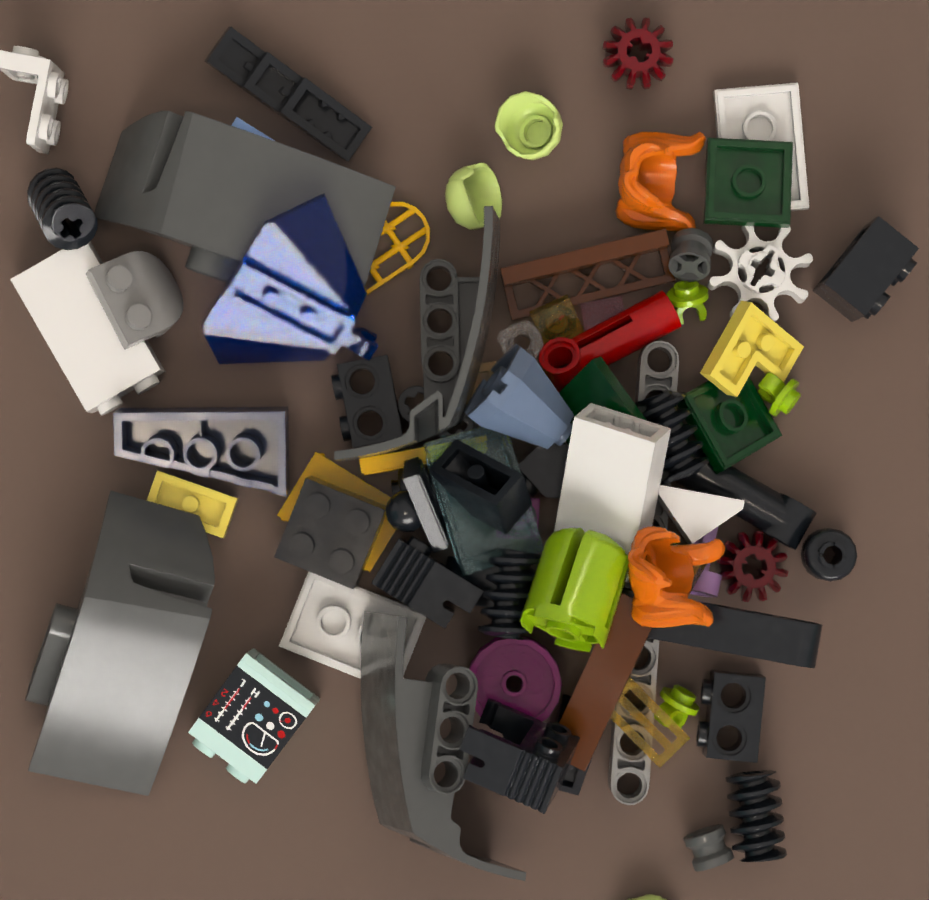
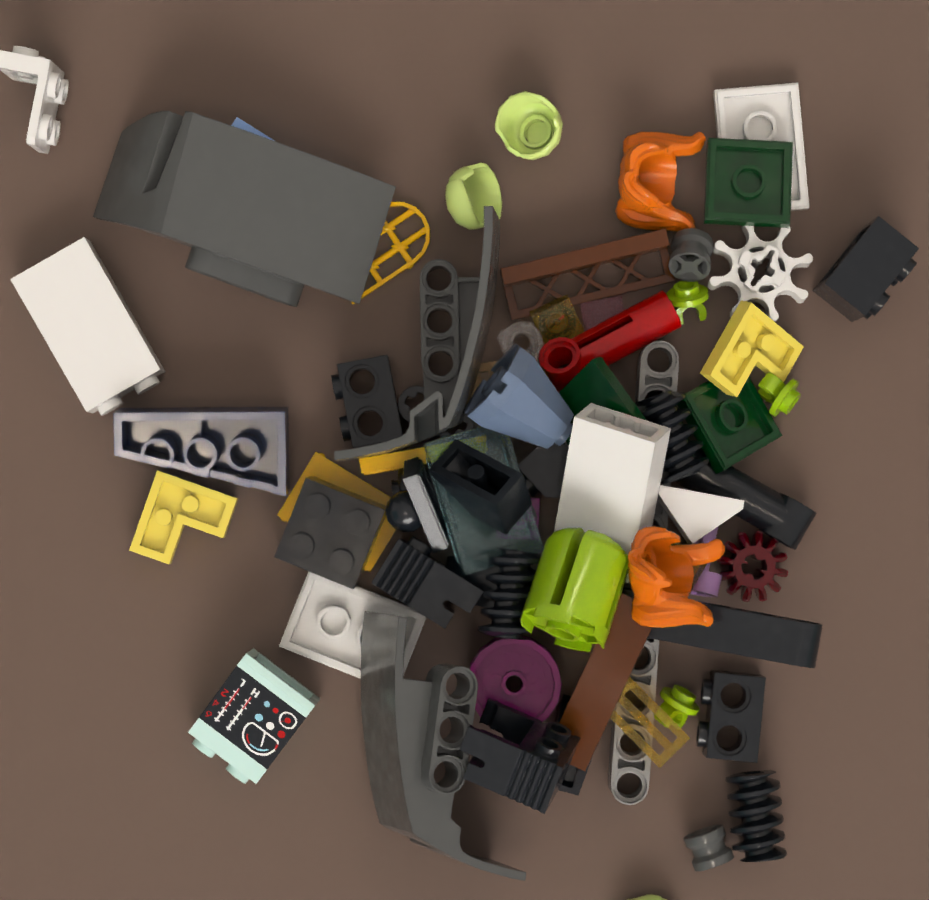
dark grey beam [25,491,215,796] -> none
black piece [27,168,98,250] -> none
light grey slope [86,251,183,350] -> none
clear blue panel [201,193,378,364] -> none
black slope [205,27,372,162] -> none
dark red gear [602,17,674,90] -> none
black piece [800,528,857,582] -> none

